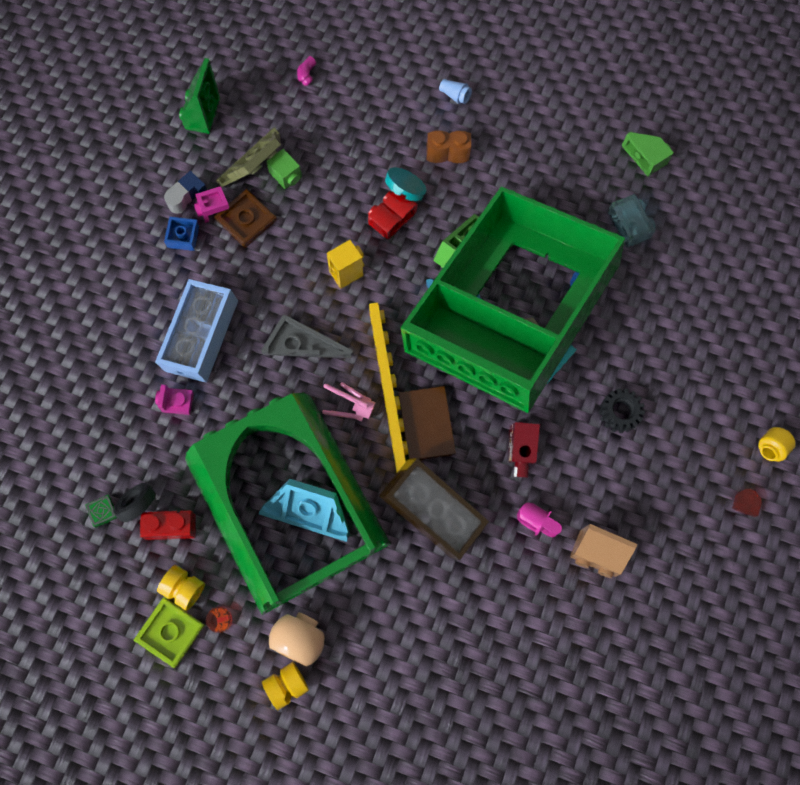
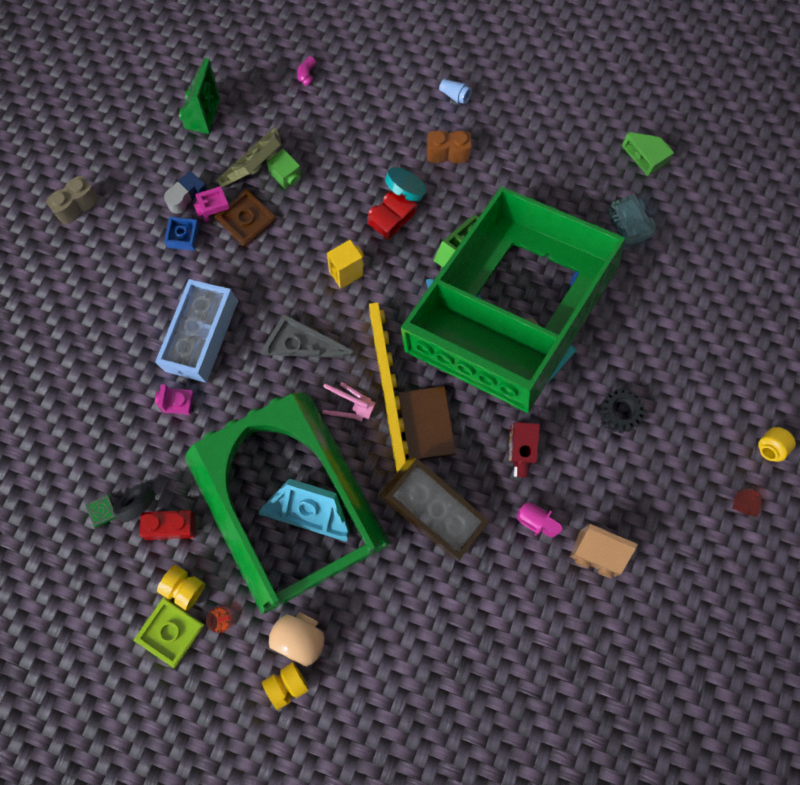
none -> dark tan brick [46,175,99,225]

